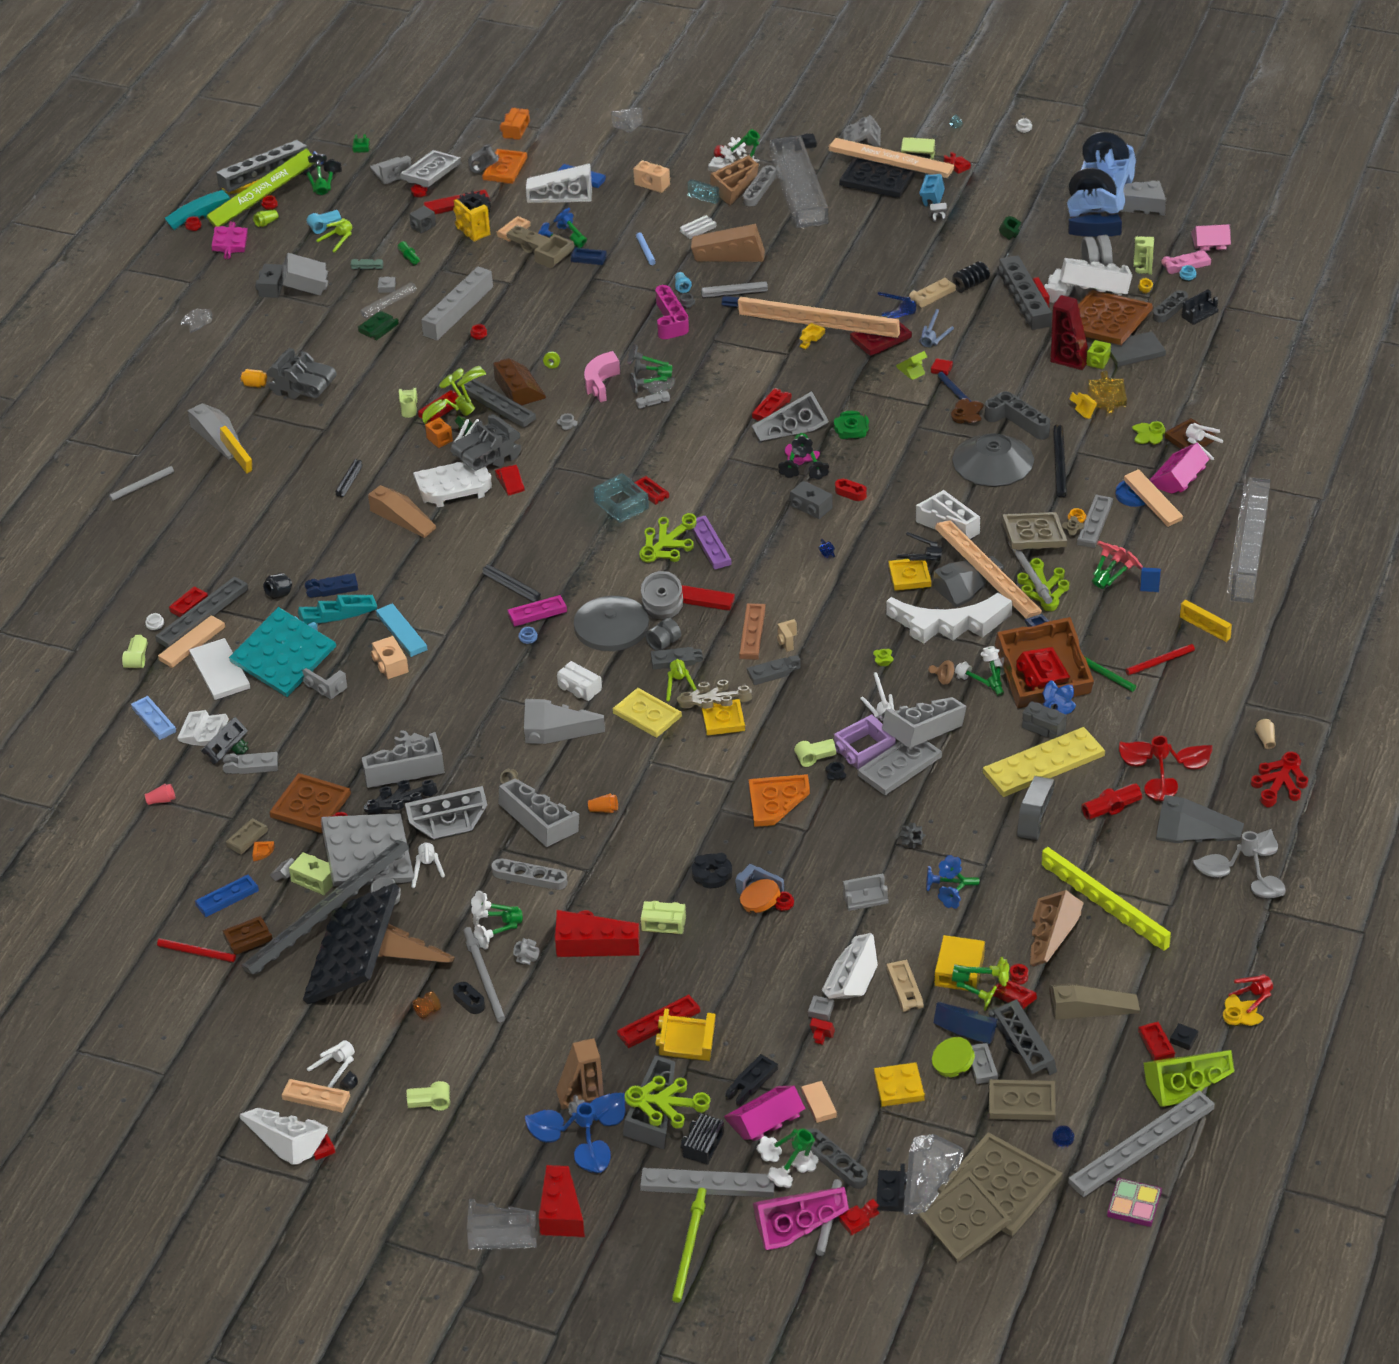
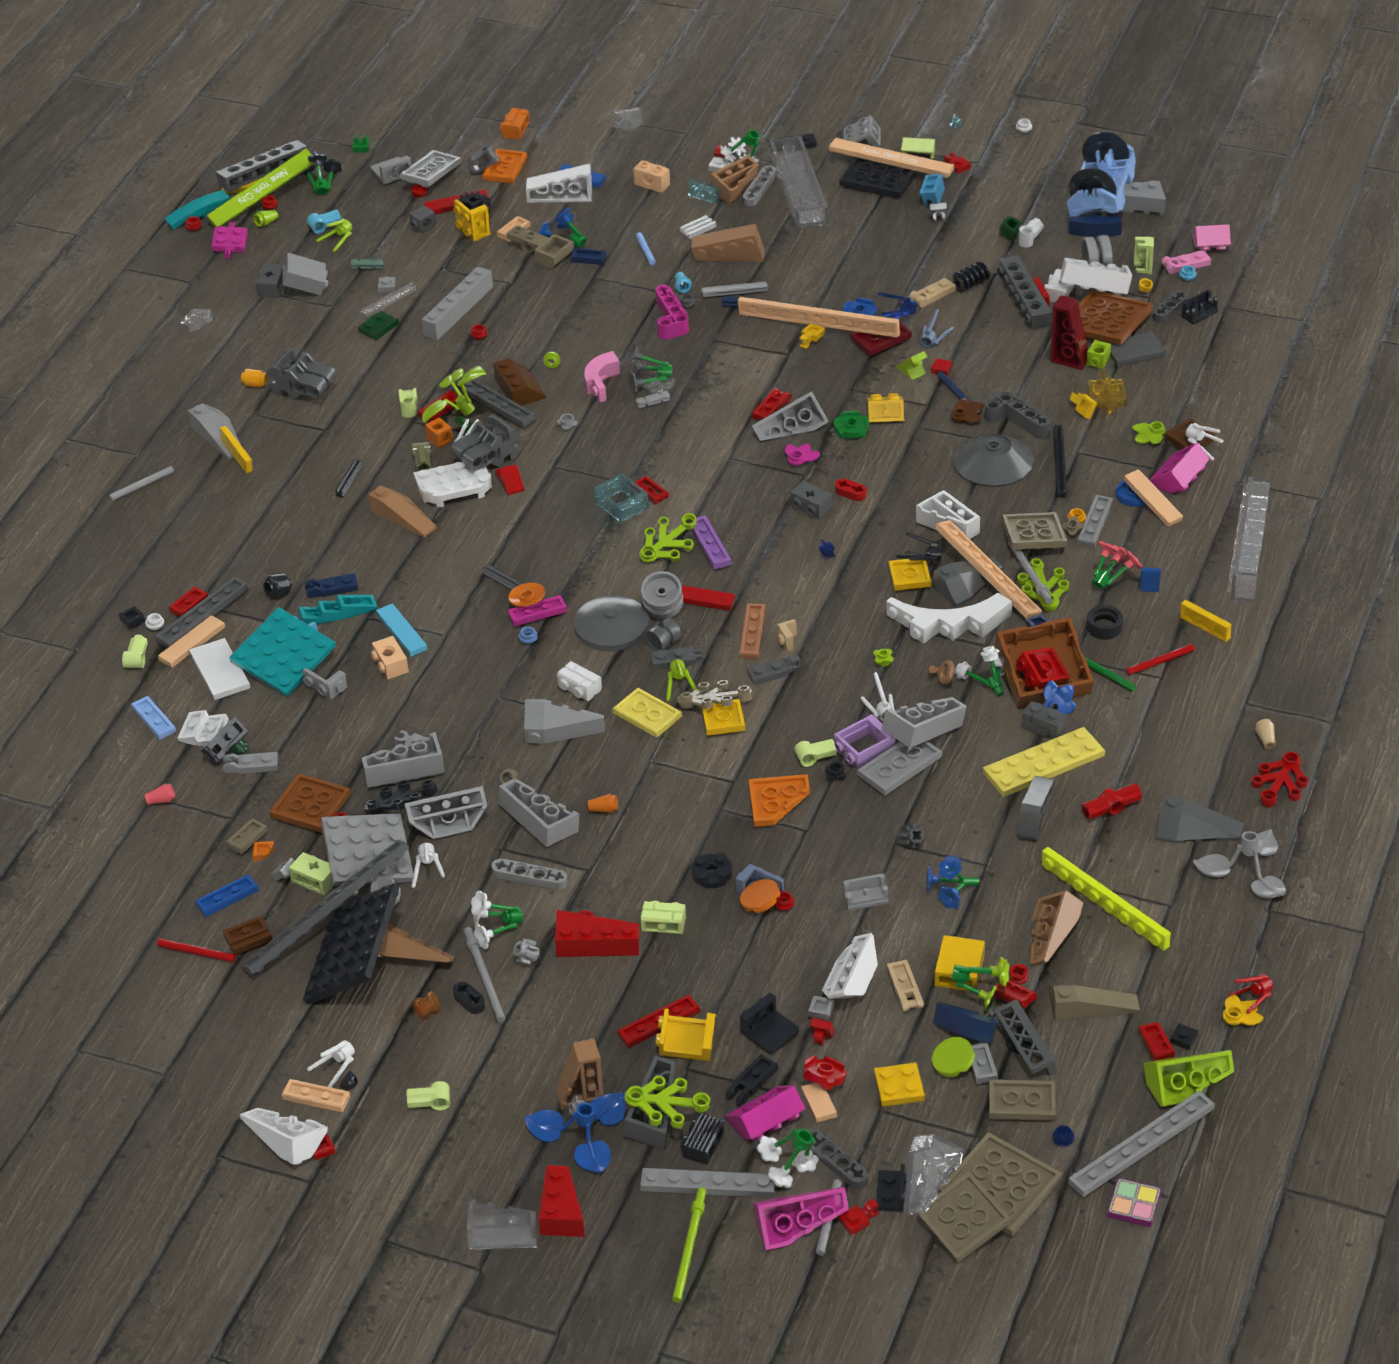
green axle [397,241,420,265] -> none
black plant [778,433,829,480] -> none
red plant [1119,736,1213,801] -> none
none -> black plate [119,606,145,629]
none -> olive piece [412,442,431,471]
none -> orange dish [508,583,545,607]
none -> black bracket [740,992,799,1053]
none -> red plate [803,1056,847,1090]
none -> blue plate [843,298,877,316]
none -> yellow bracket [867,393,904,422]
none -> white piece [1018,218,1044,247]
none -> black tyre [1086,605,1123,640]

